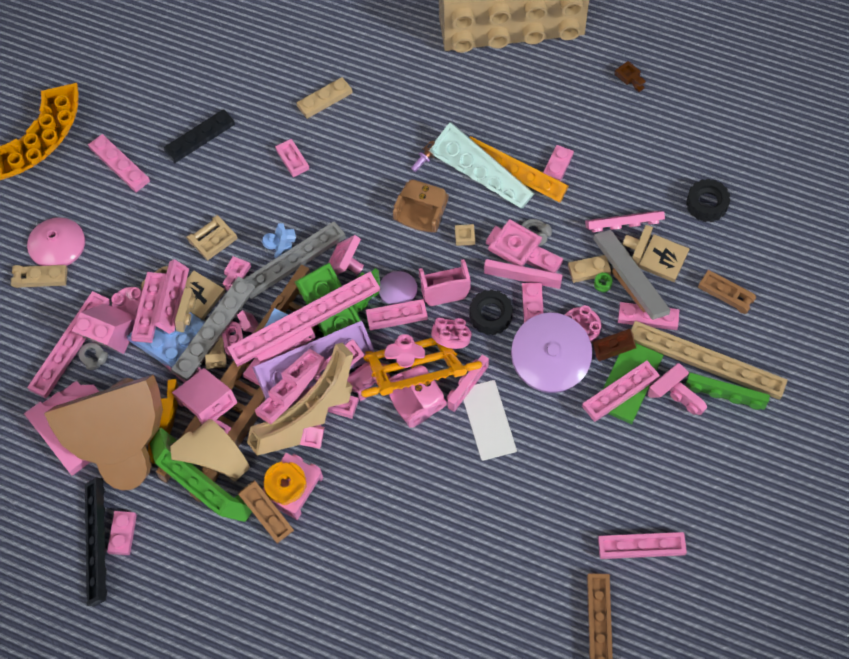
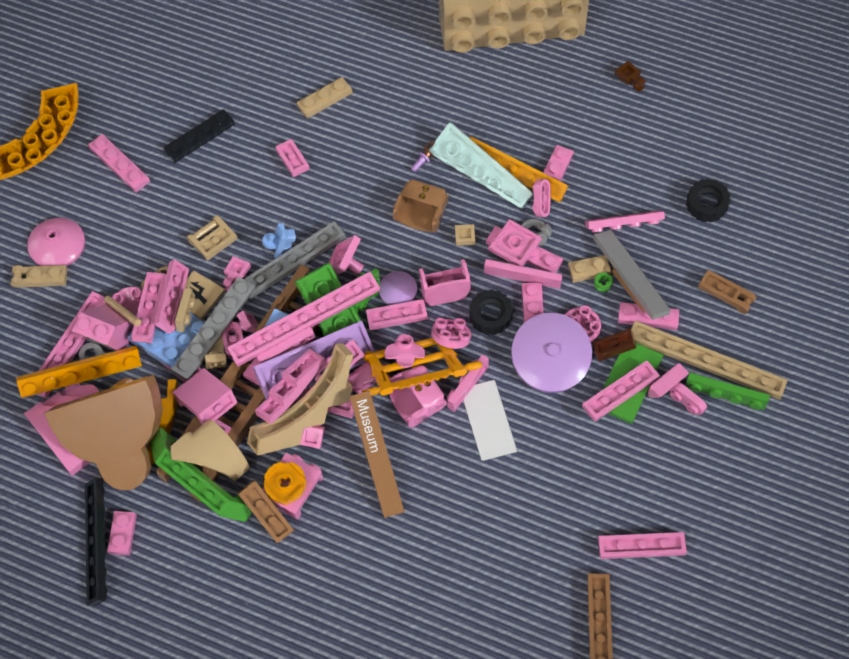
tan tile [623,225,653,267] -> none
tan tile [639,234,690,282] -> none
none -> light orange plate [16,346,142,398]
none -> tan bar [104,296,141,327]
none -> medium nougat tile [349,391,404,518]
none -> bright pink plate [532,179,551,217]

